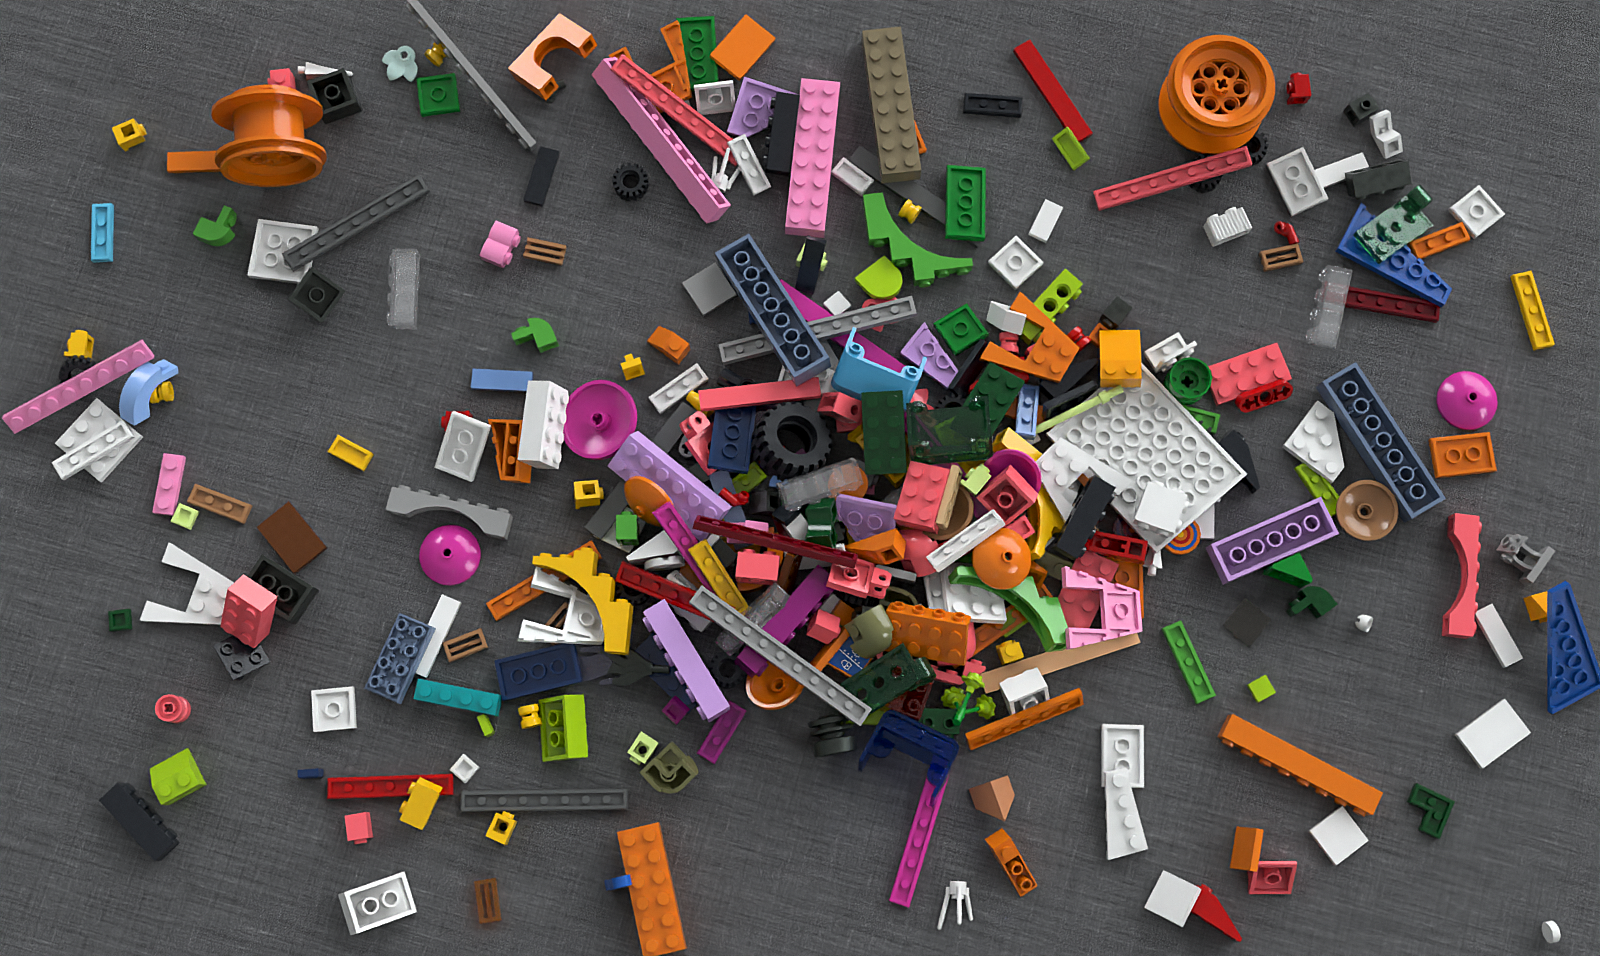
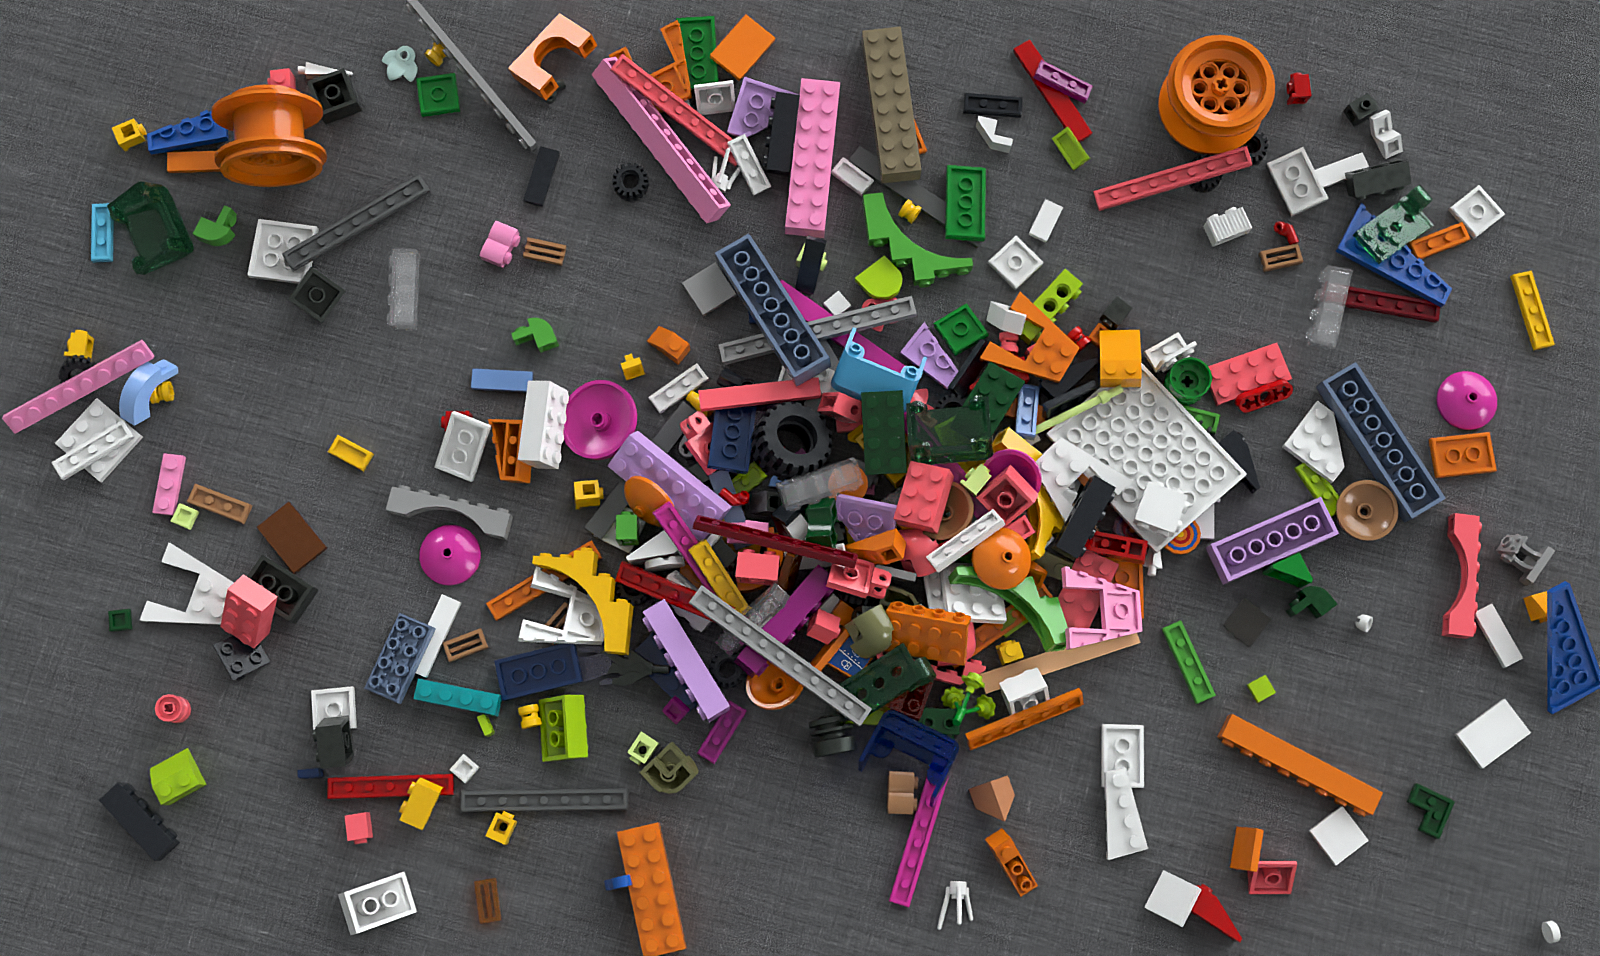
tan tile [935,465,963,530] -> none
none -> clear green windscreen [107,181,194,275]
none -> blue wing [147,110,229,155]
none -> pearl dark grey brick [313,715,354,769]
none -> medium nougat brick [887,771,918,815]
none -> white slope [976,116,1013,153]
none -> magenta tile [1033,60,1093,104]

